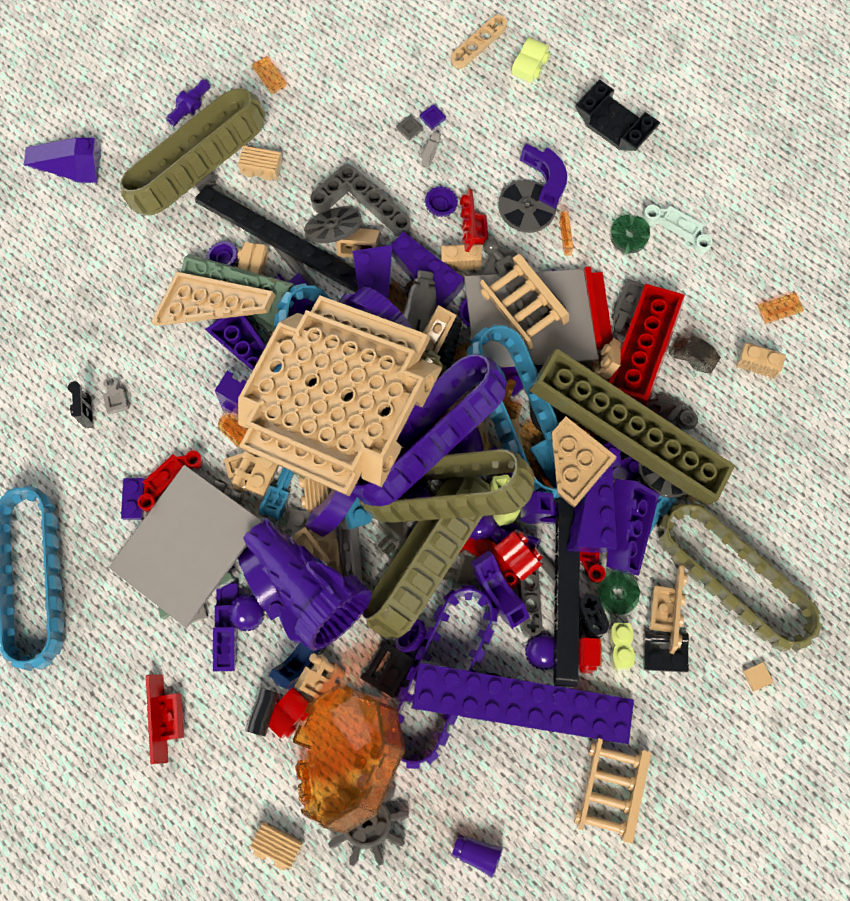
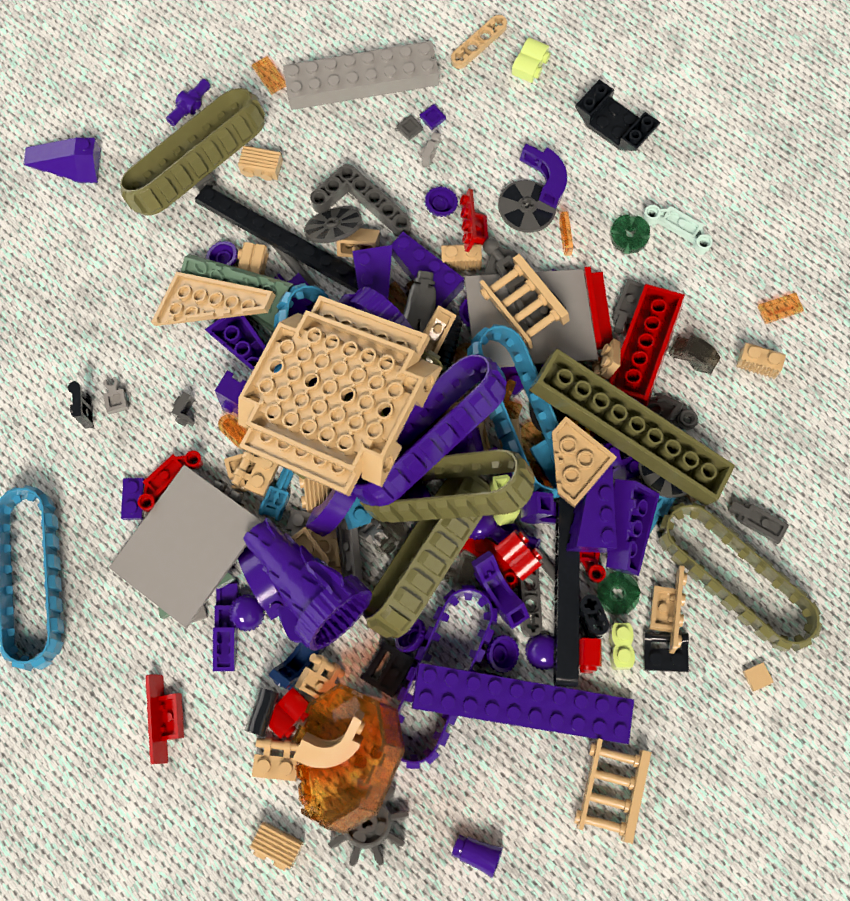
none -> dark grey bracket [171,392,195,427]
none -> tan plate [252,737,300,781]
none -> light grey piece [283,41,439,110]
none -> tan arch [293,709,366,768]
none -> light grey plate [358,519,388,546]
none -> dark purple hat [486,635,519,673]
none -> dark grey hinge [728,501,789,544]

